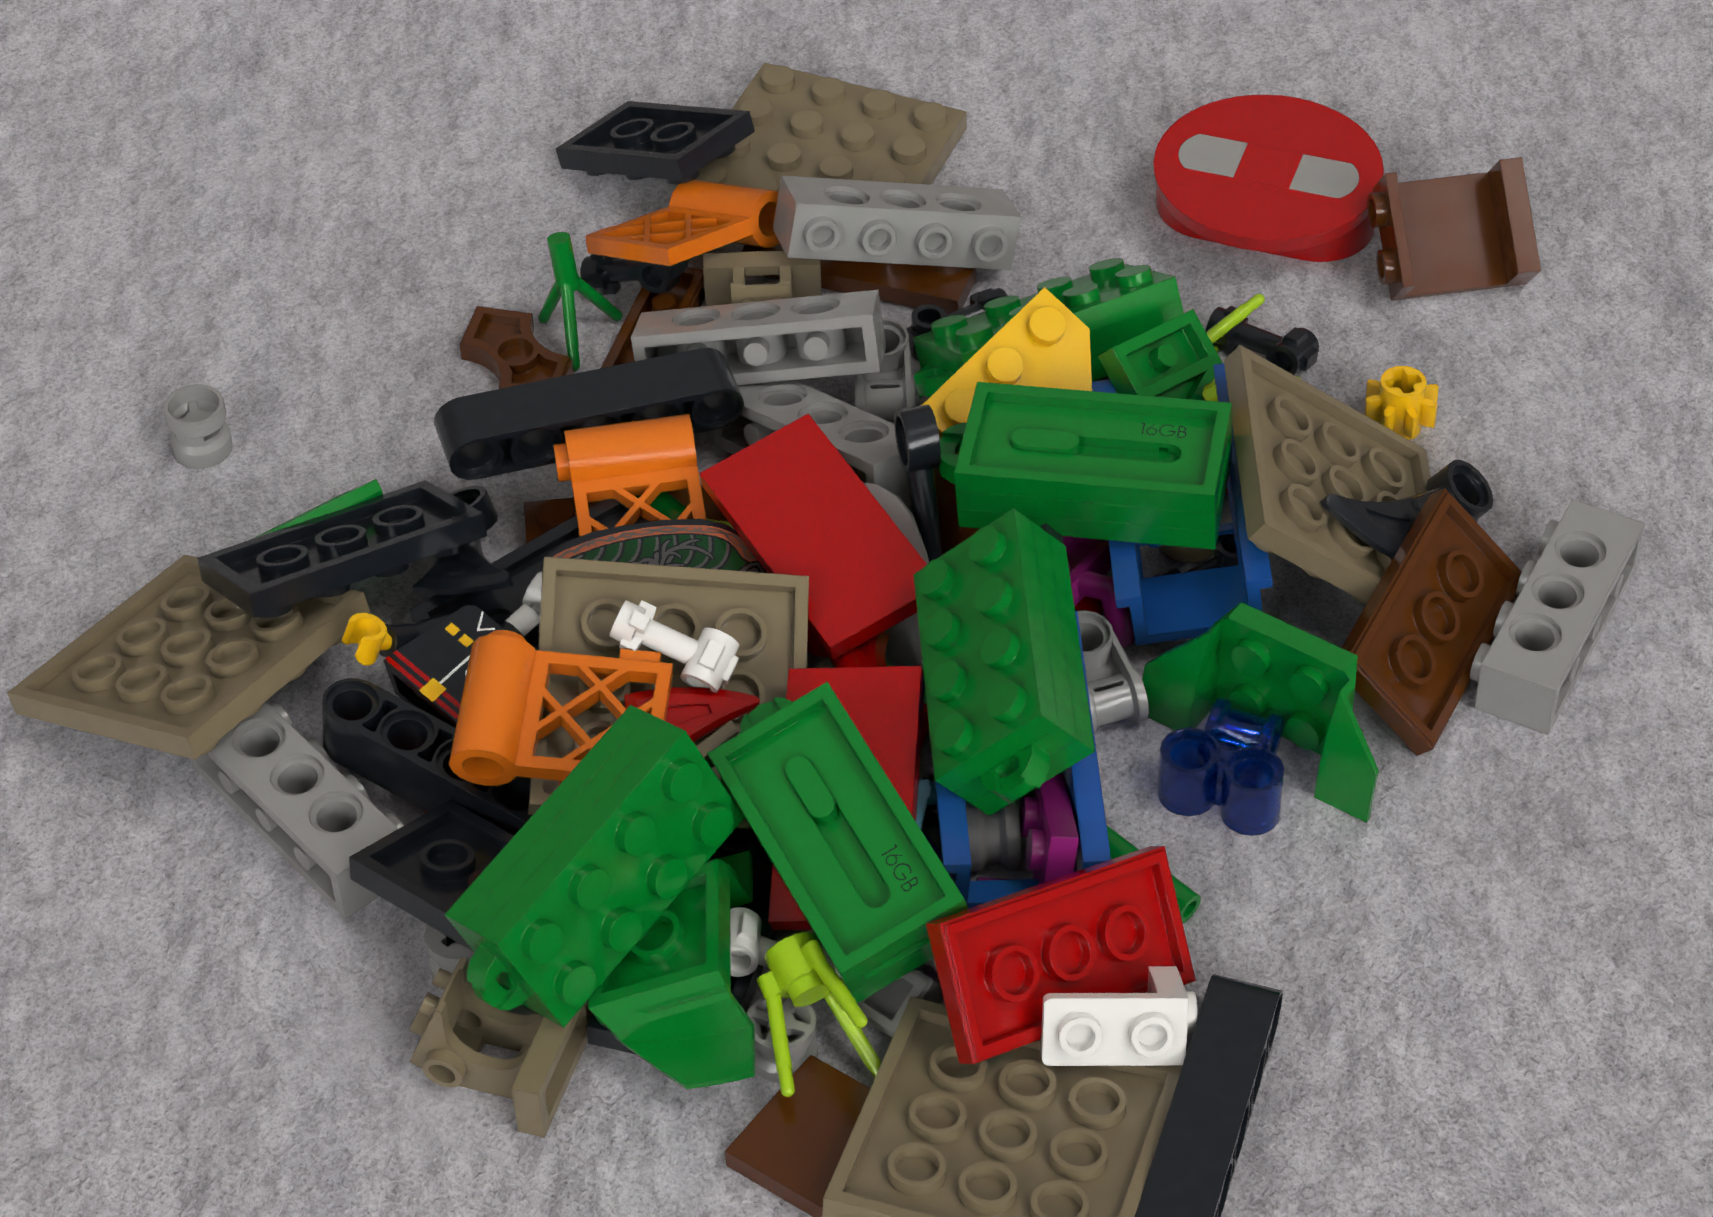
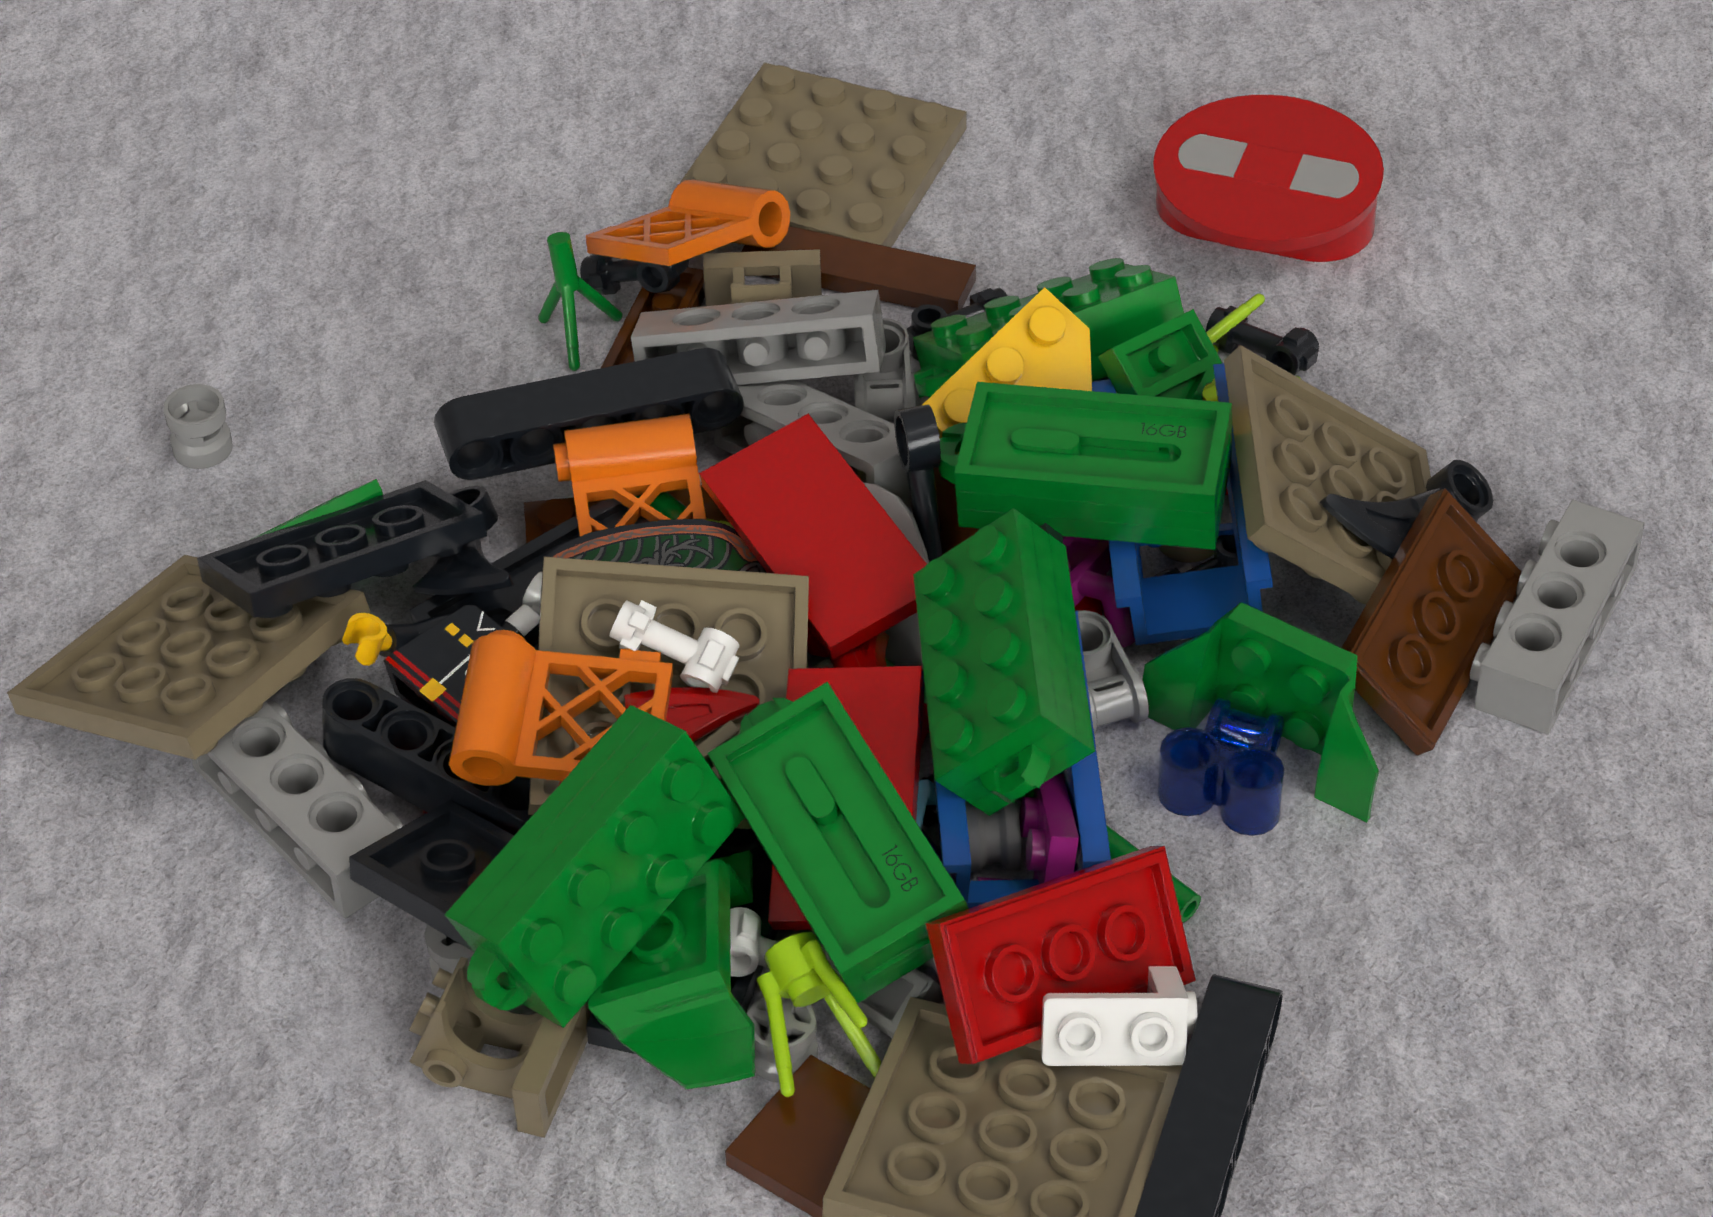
reddish brown tile [459,306,574,389] -> none
black plate [555,101,755,184] -> none
light grey brick [773,175,1021,270] -> none
yellow gear [1364,366,1439,440] -> none
reddish brown panel [1367,157,1541,301] -> none

